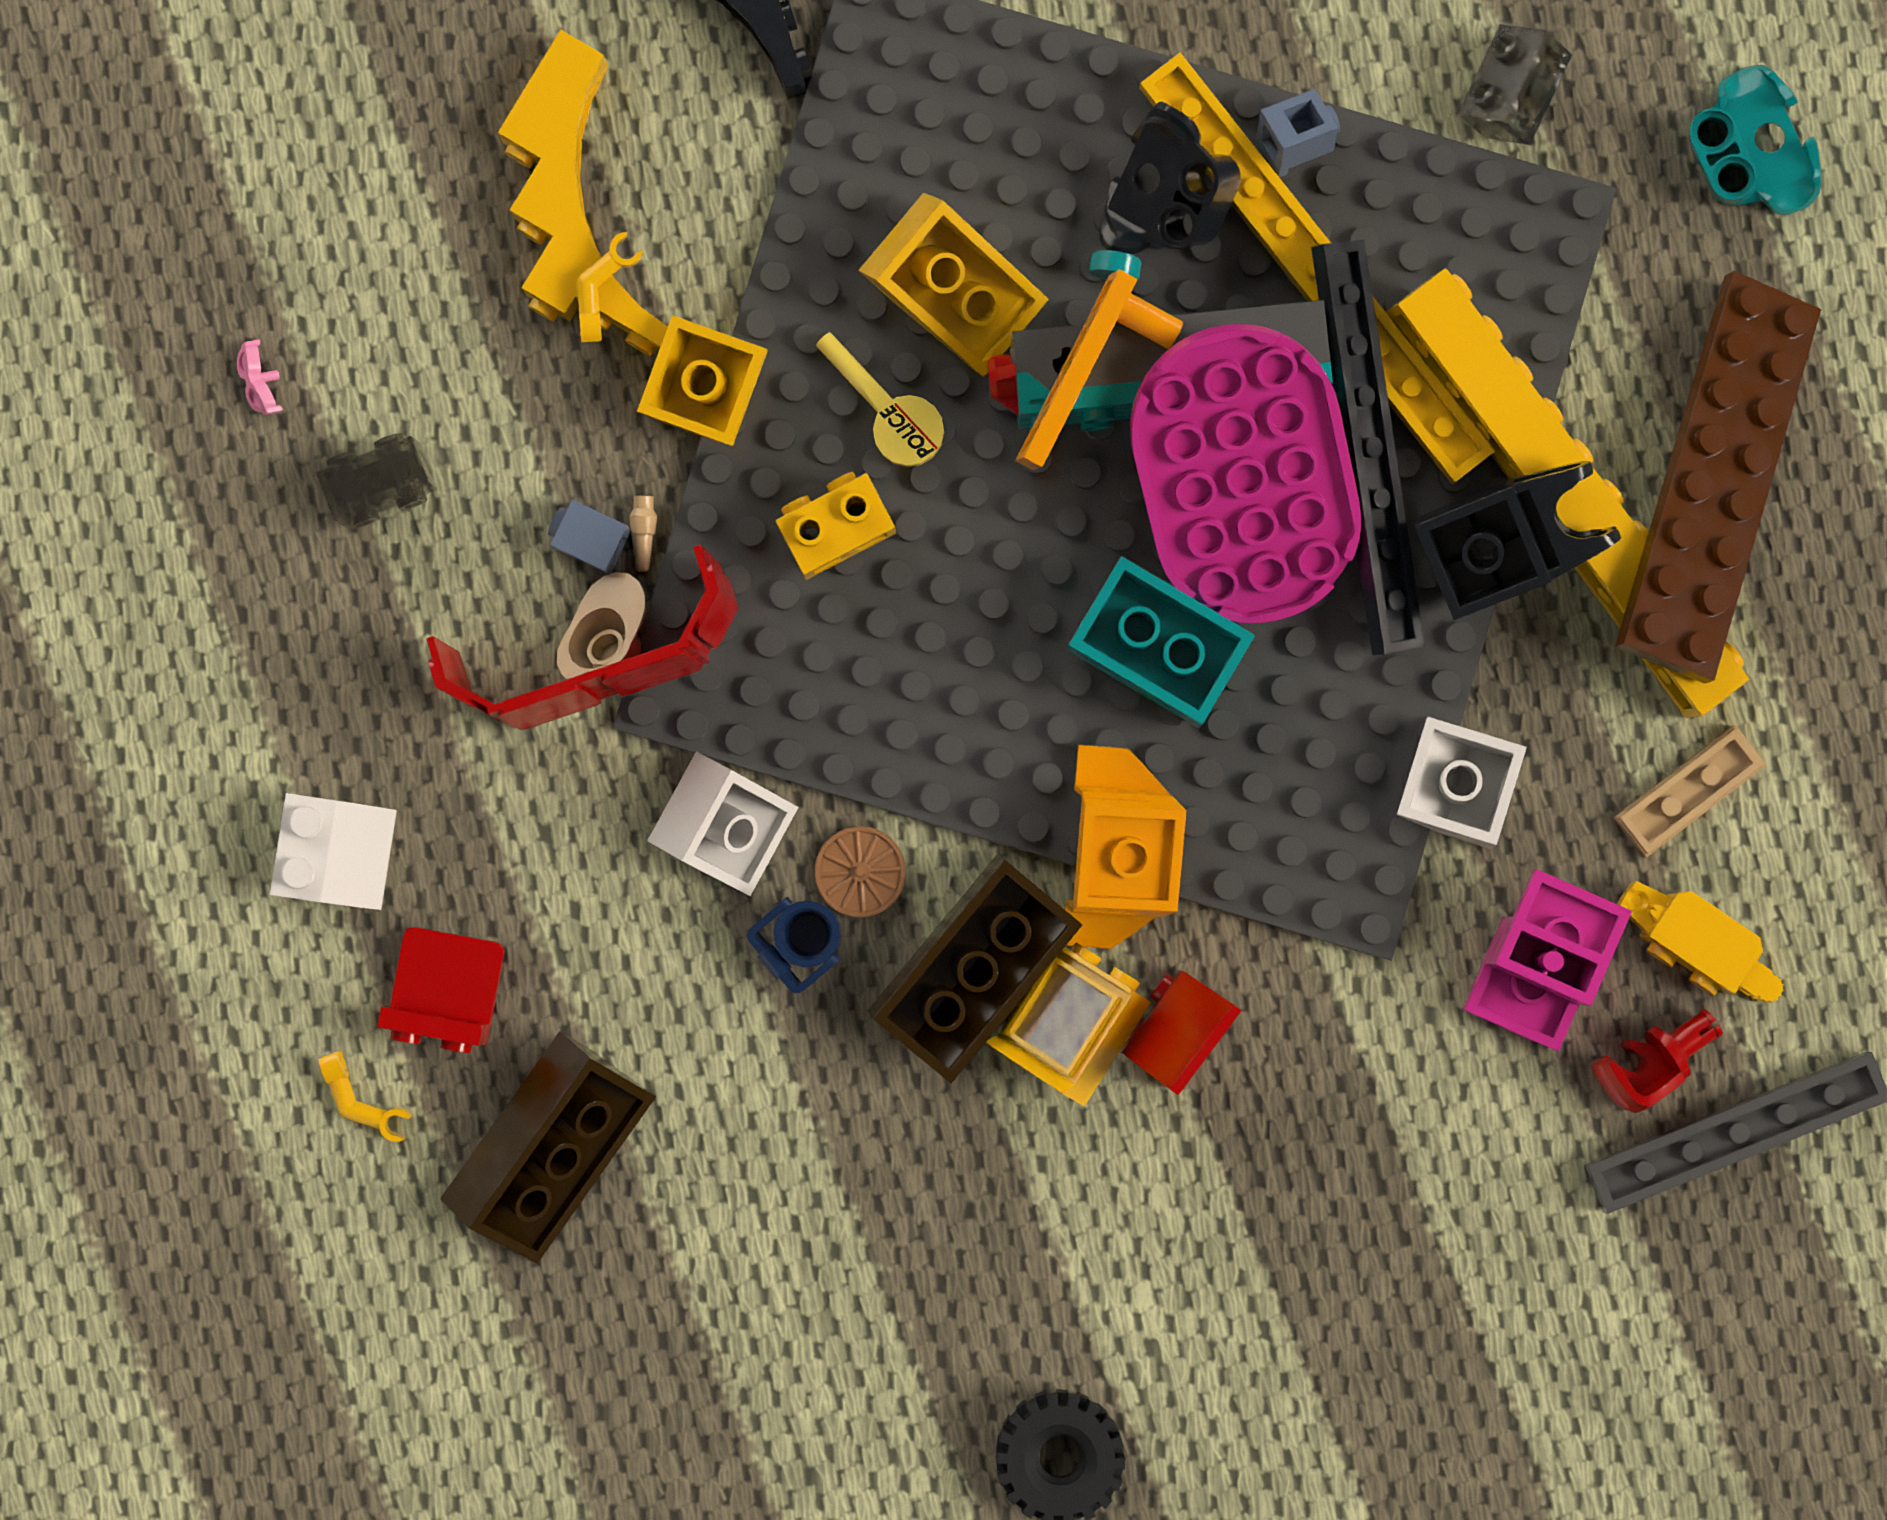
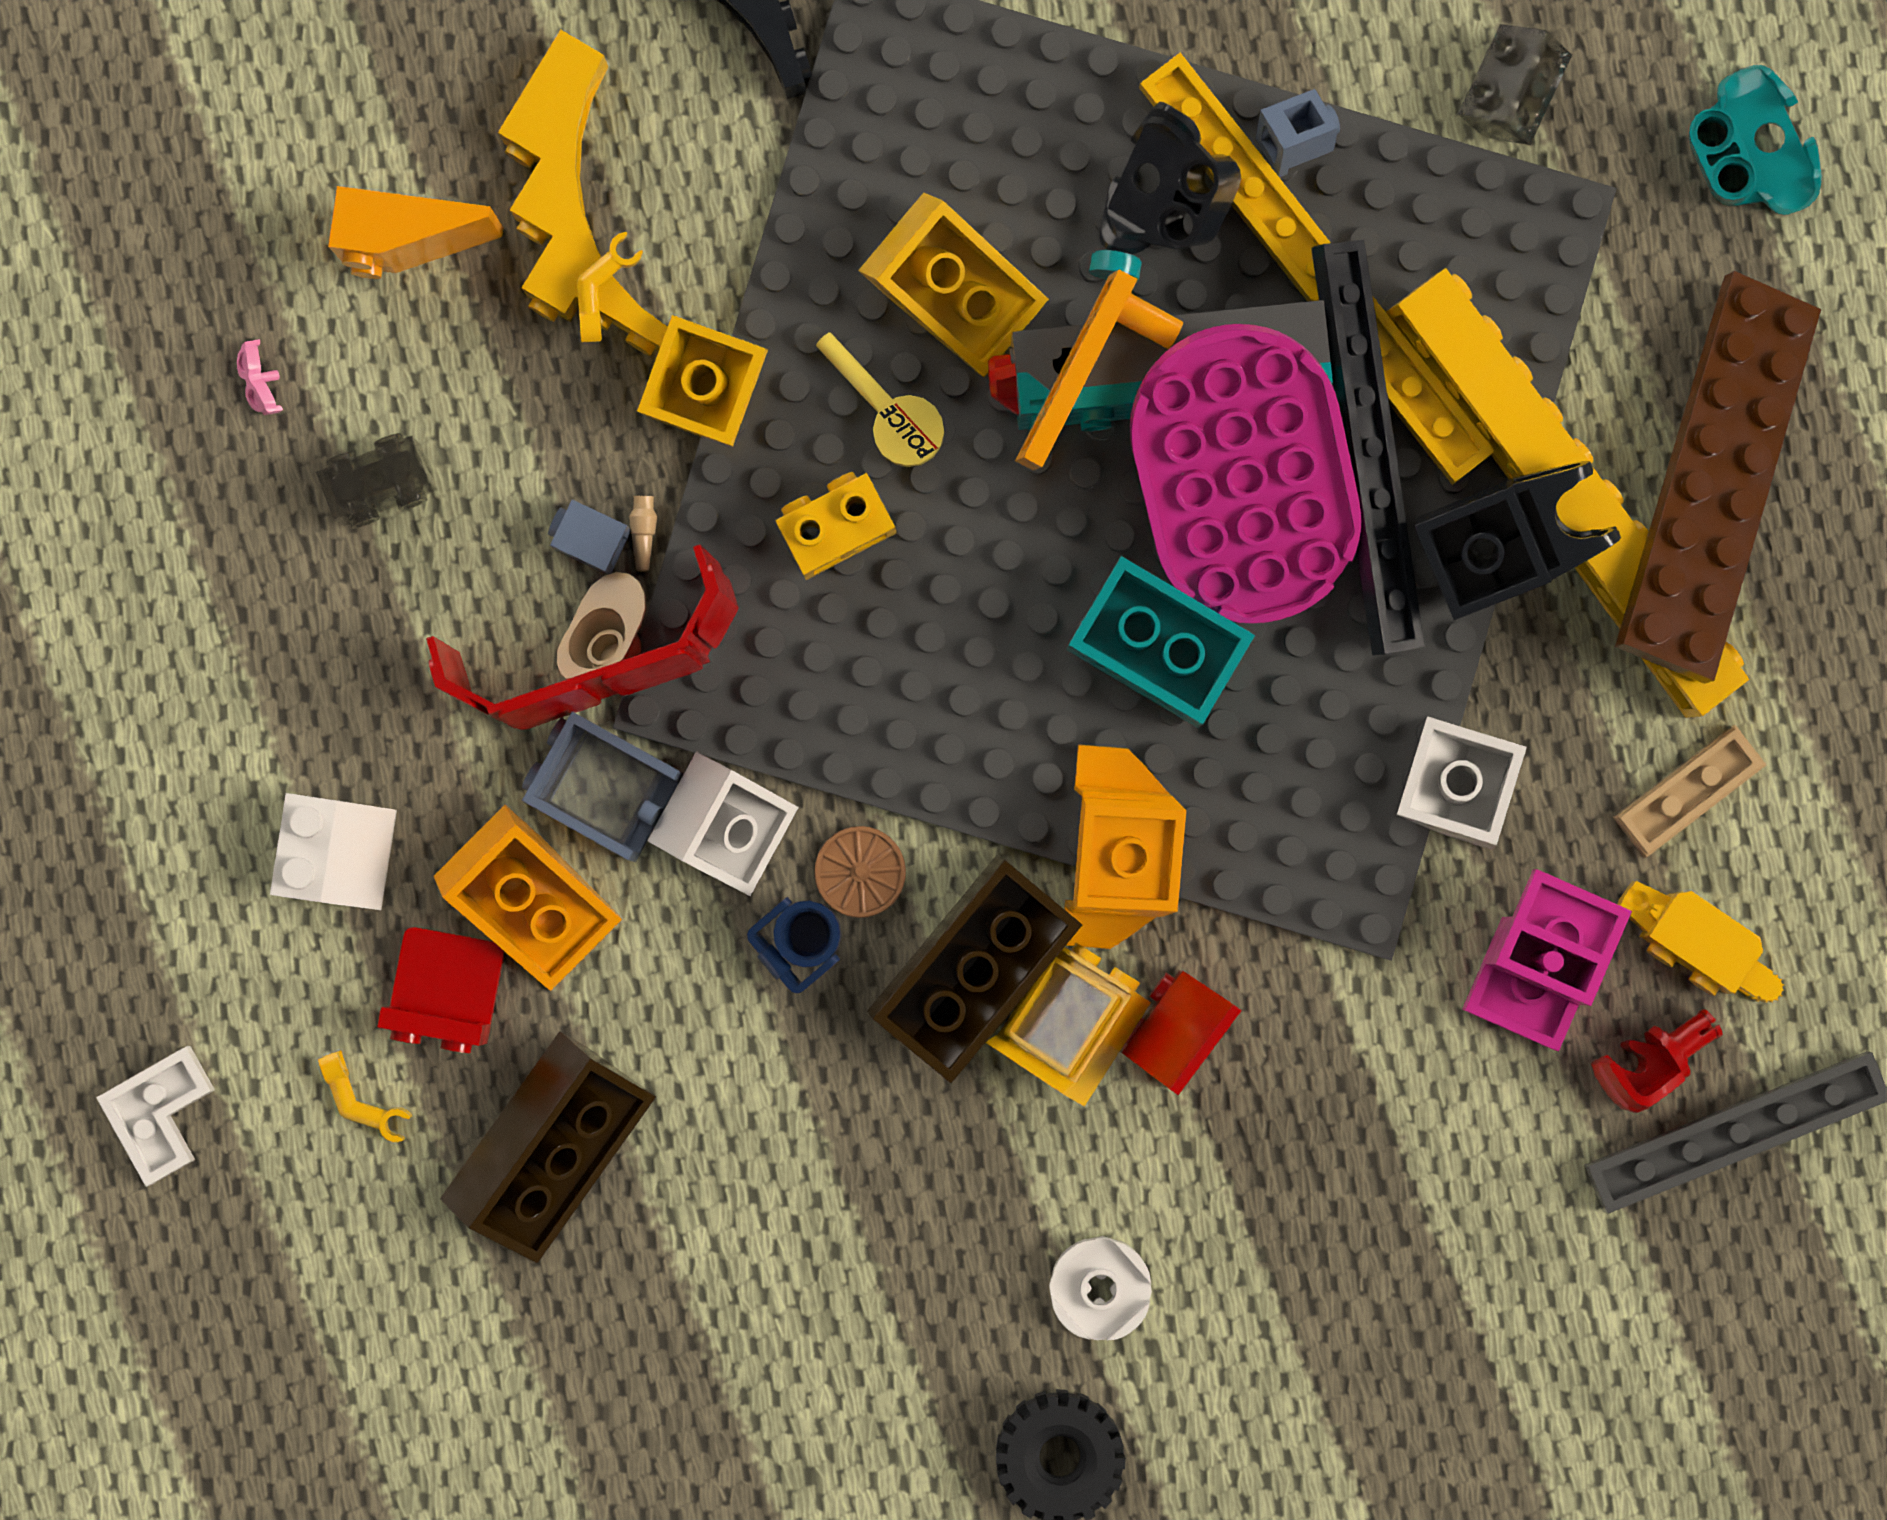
none -> white plate [96,1046,215,1187]
none -> light orange slope [328,186,504,279]
none -> light orange slope [434,804,622,991]
none -> window [522,712,684,863]
none -> white plate [1049,1236,1152,1340]

